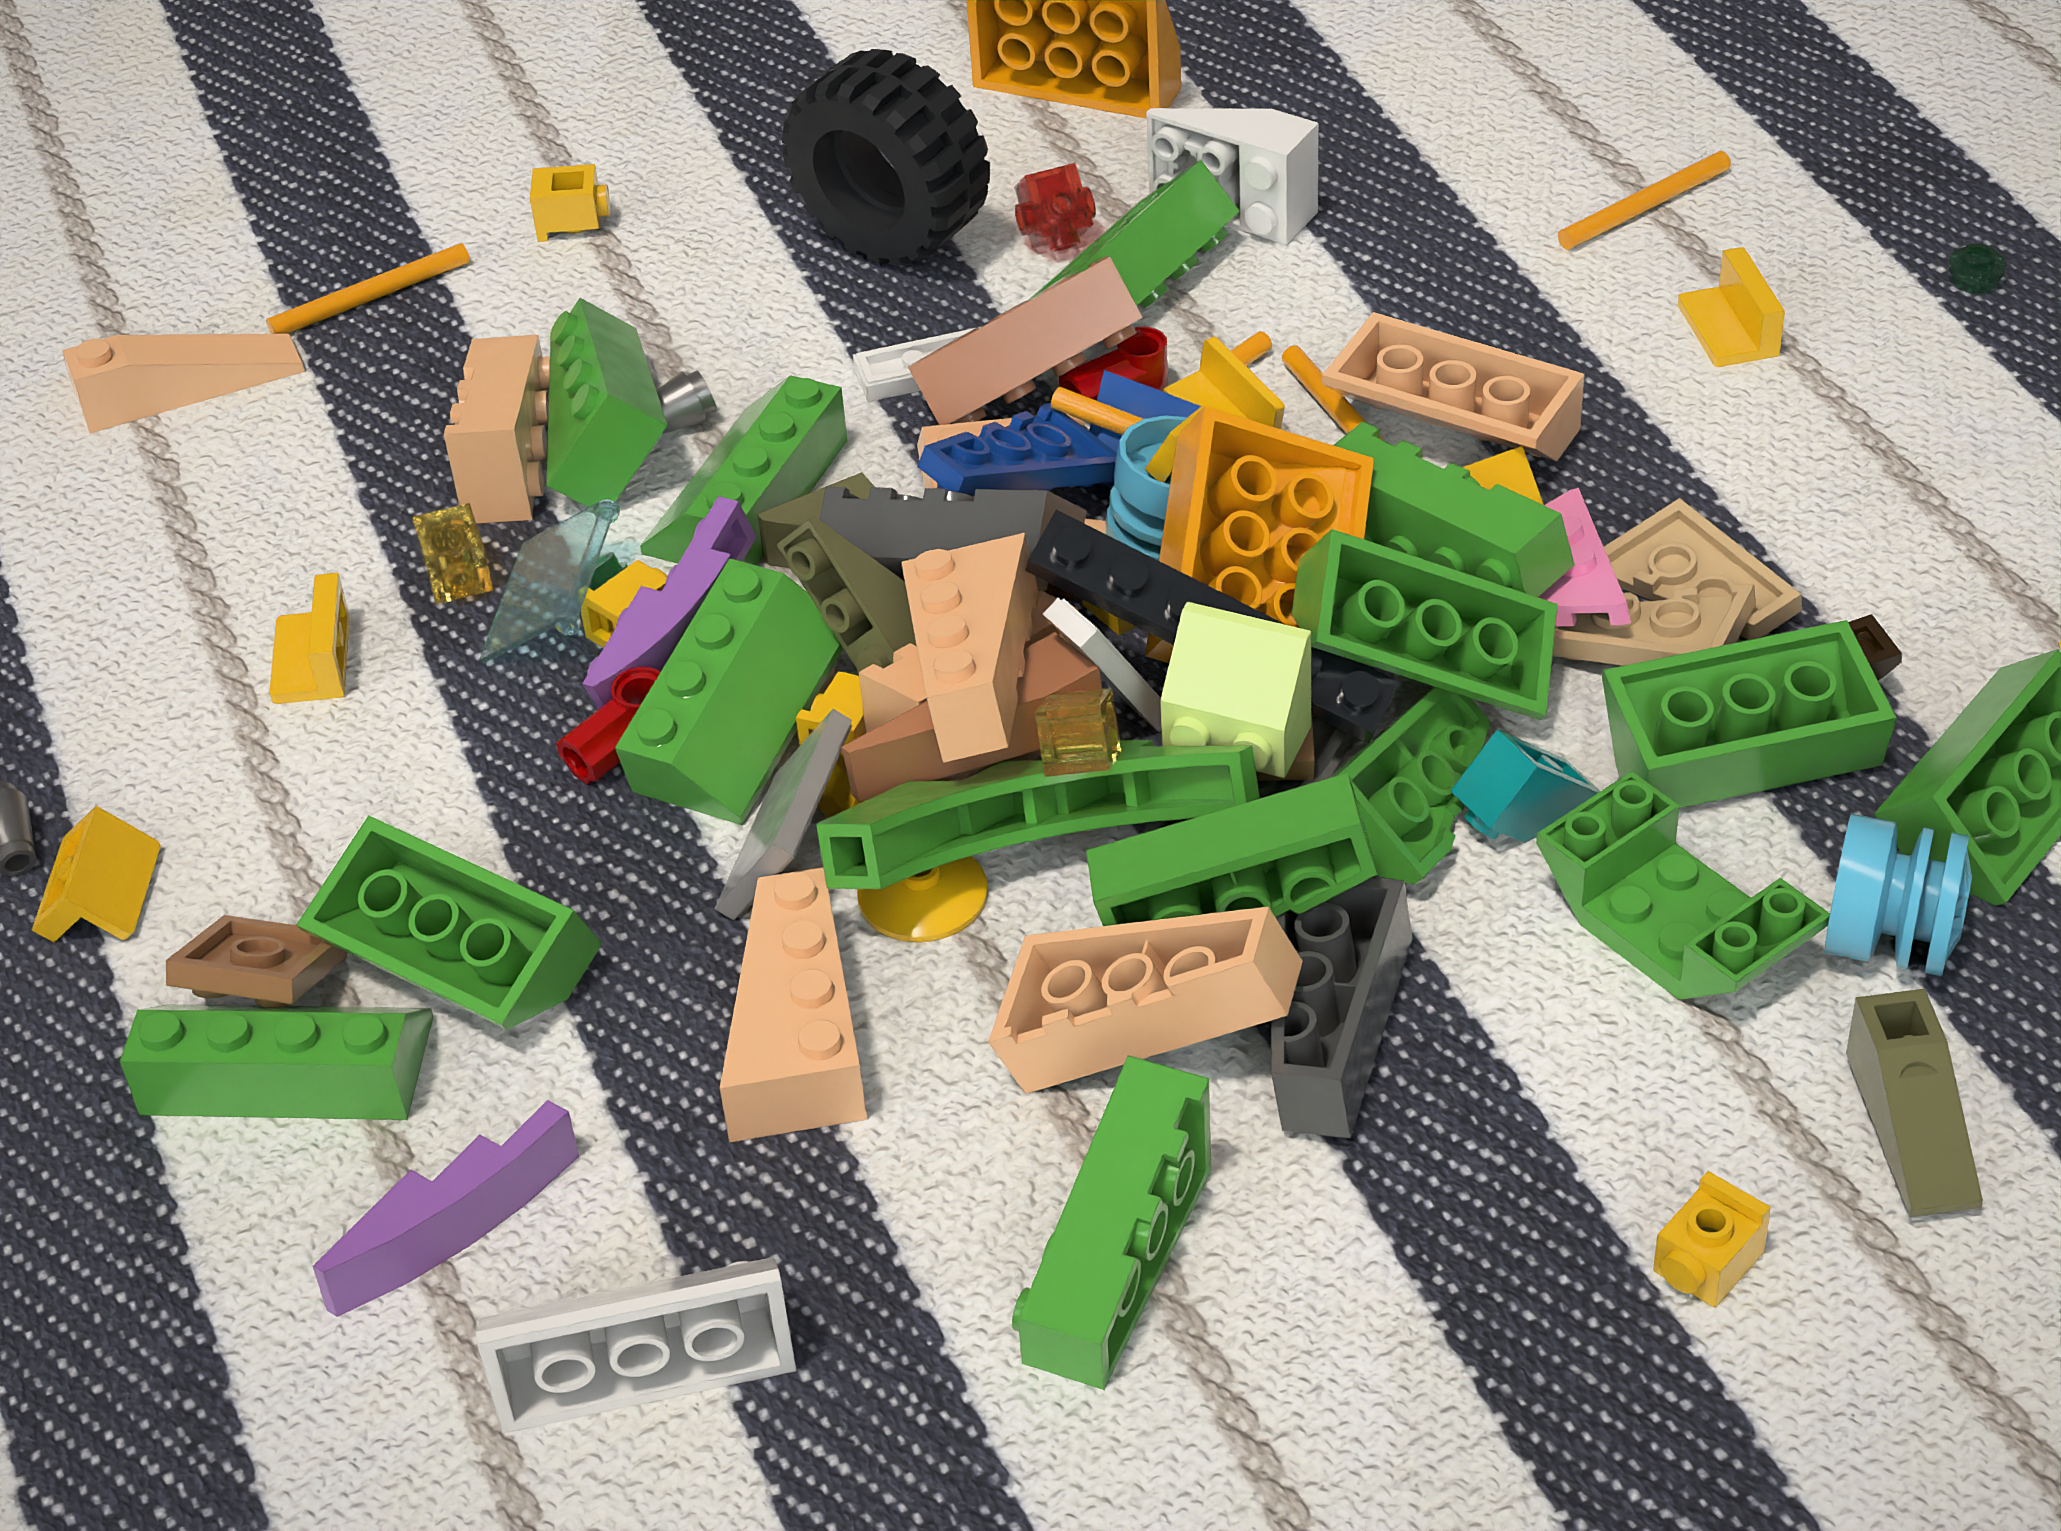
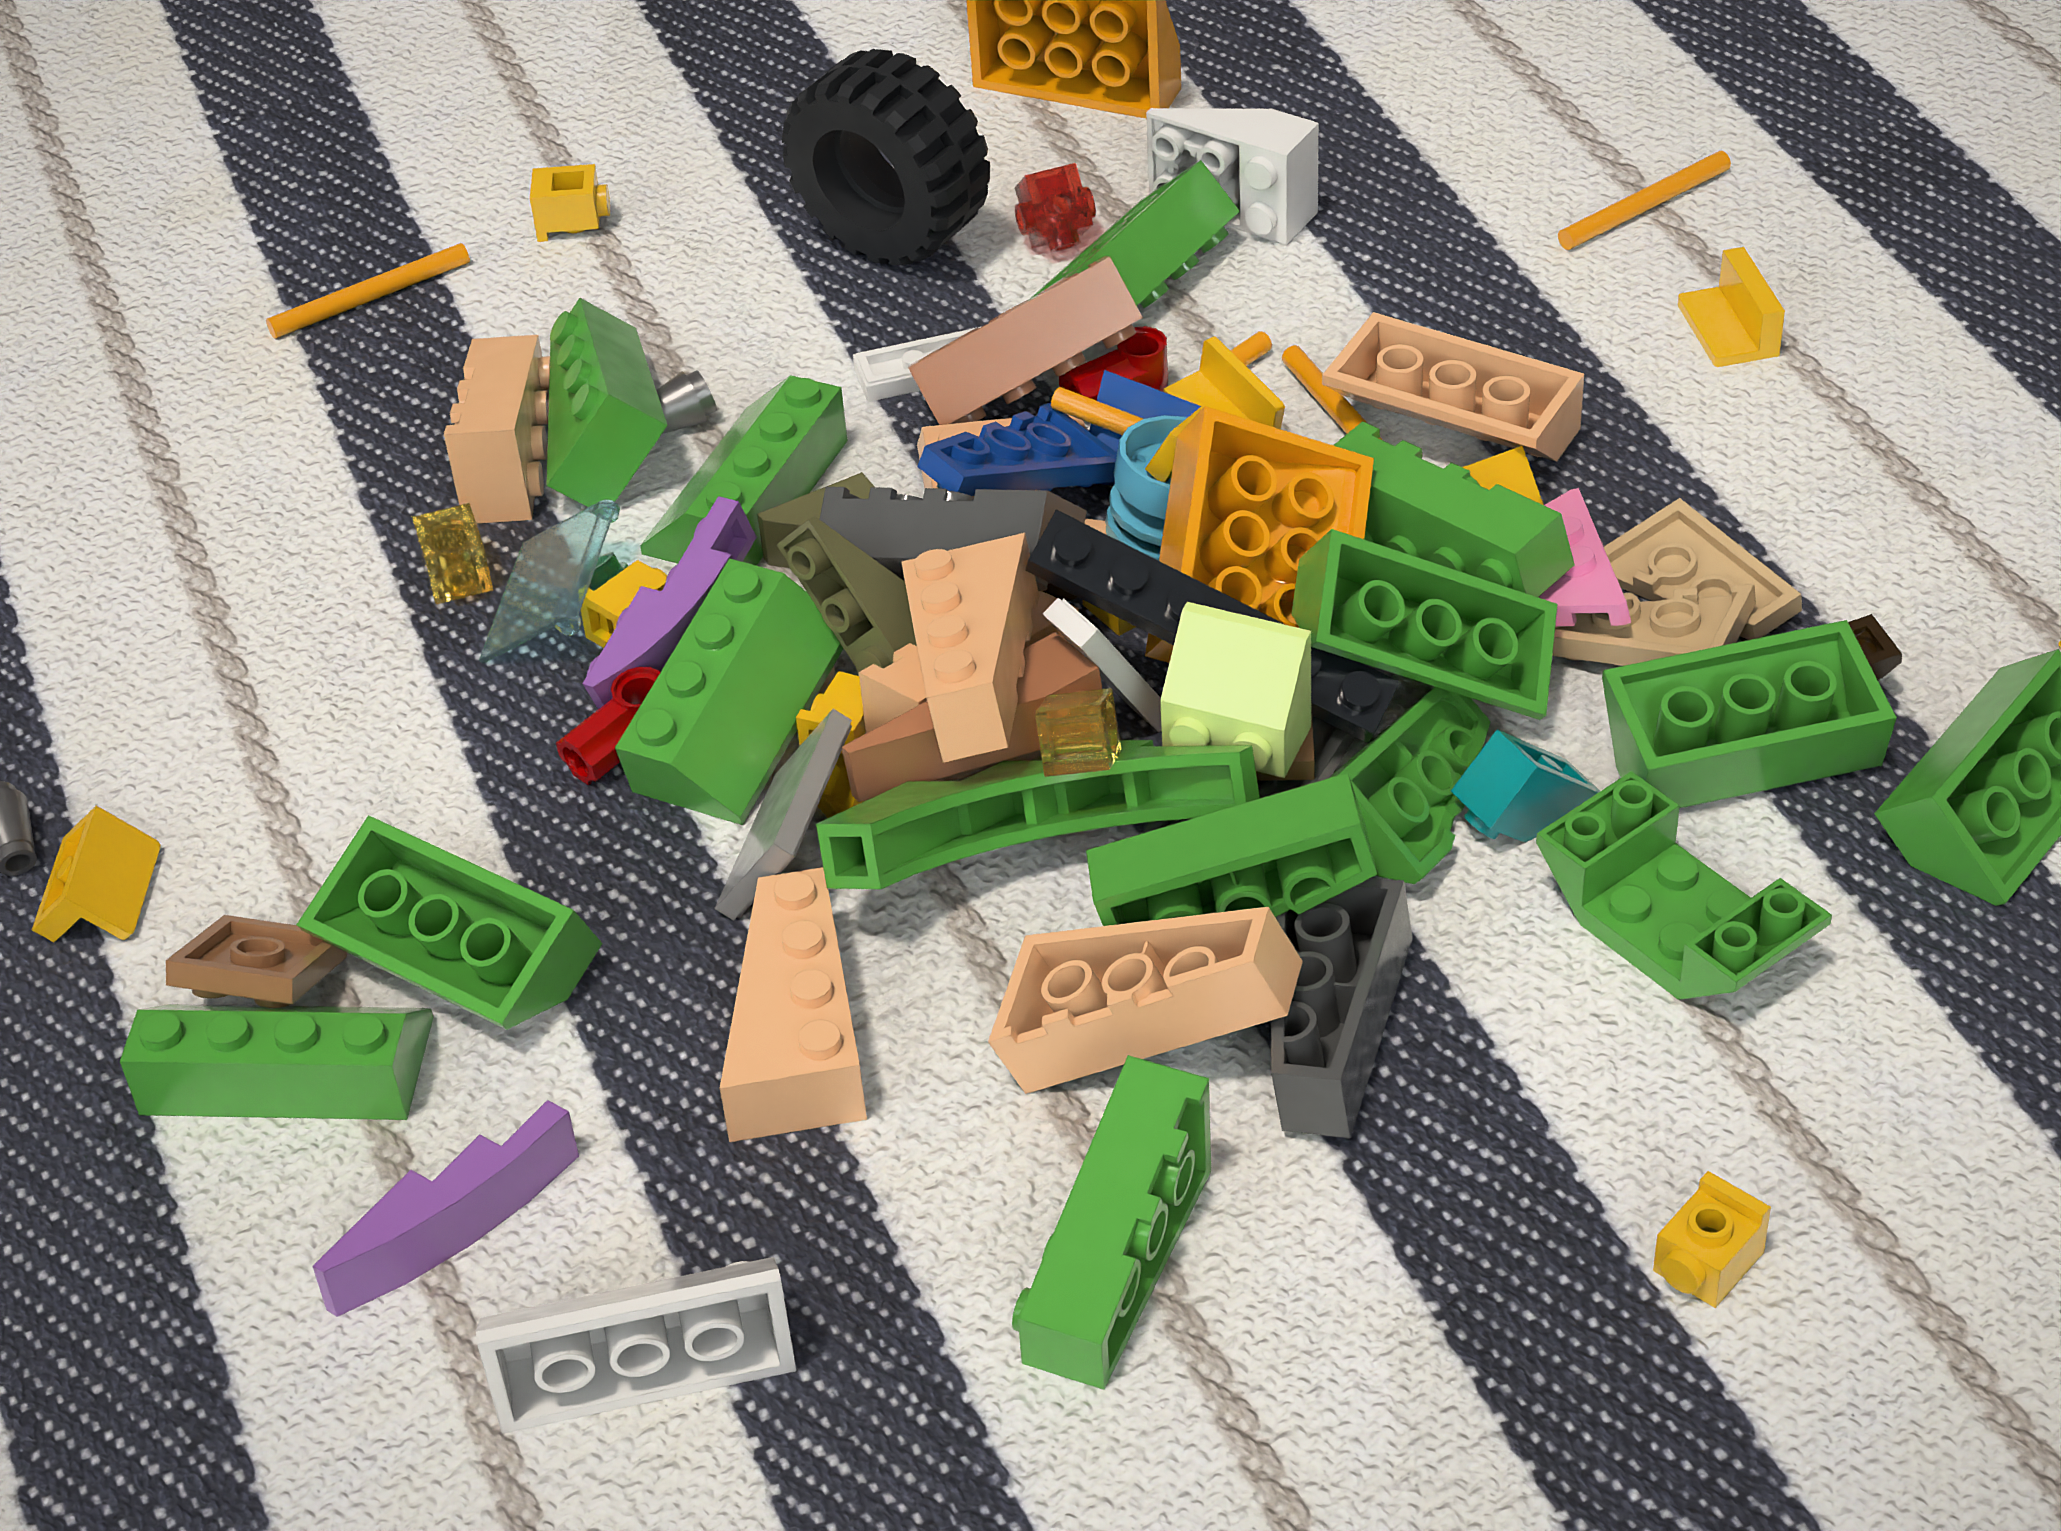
light nougat wedge [62,334,305,433] -> none
yellow panel [269,573,350,704] -> none
yellow dish [857,856,988,942] -> none
medium azure wheel [1824,814,1972,976] -> none
olive slope [1846,988,1983,1217] -> none
clear green plate [1948,243,2006,293] -> none

